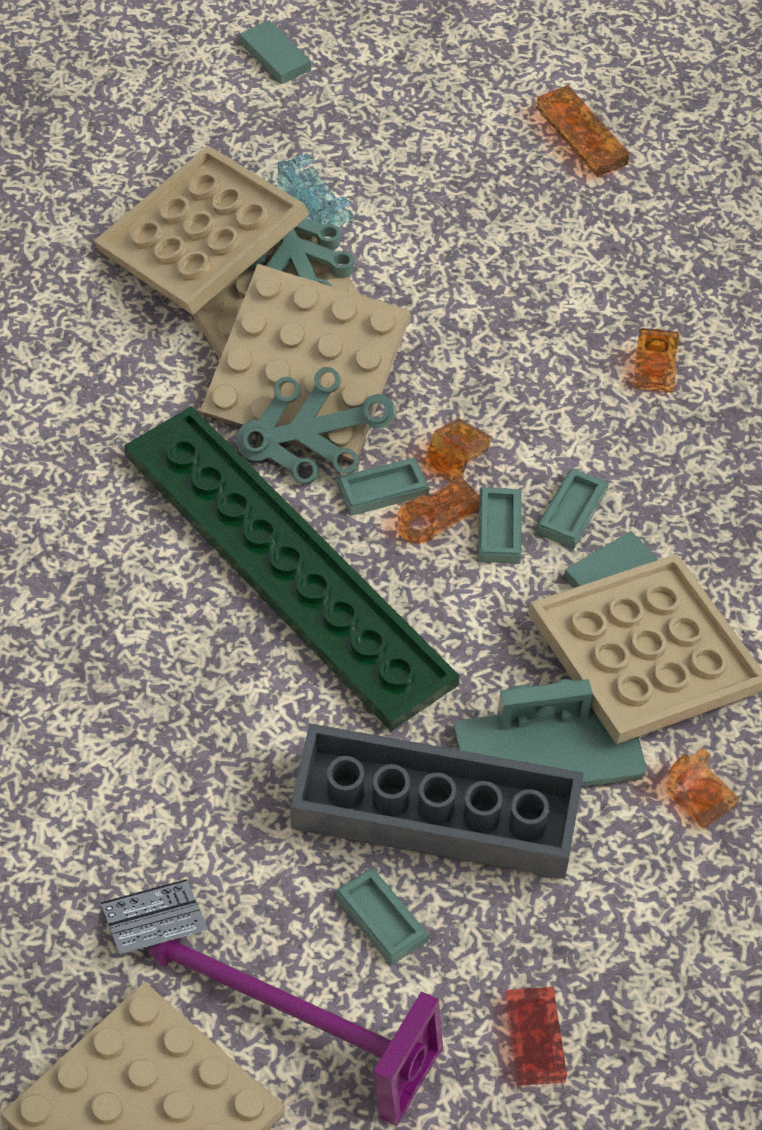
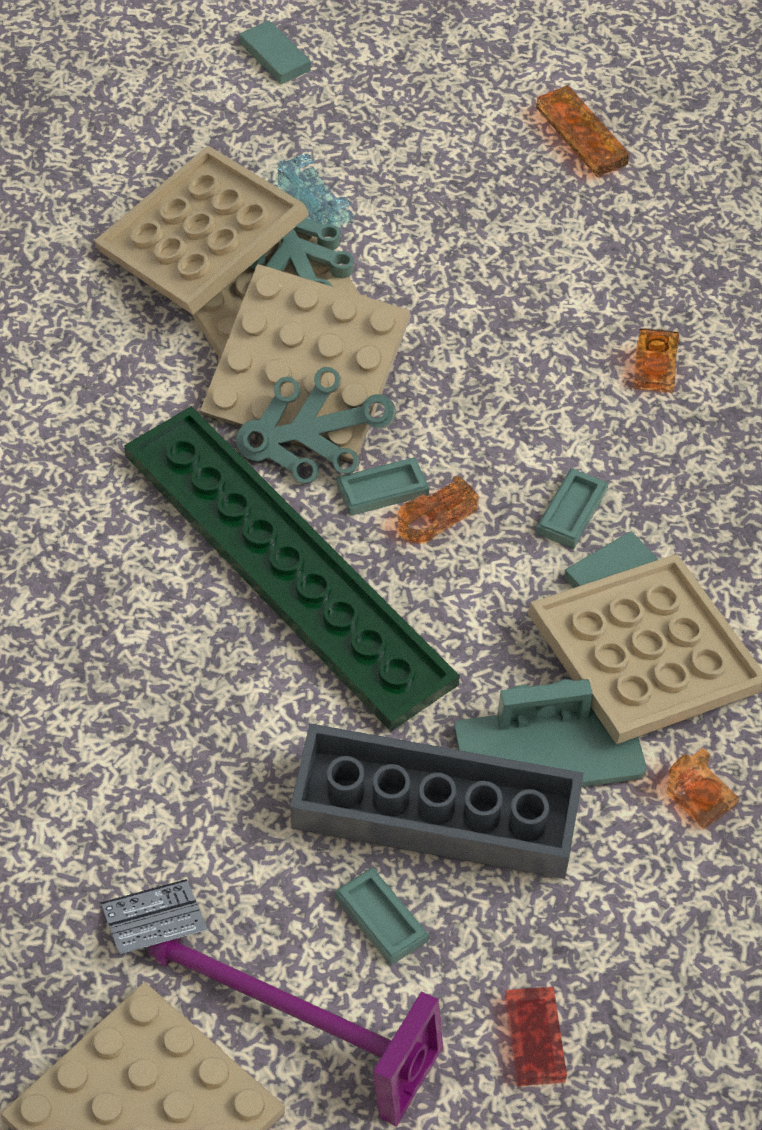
clear orange bracket [423,418,493,484] -> none
sand green tile [478,487,522,564] -> none

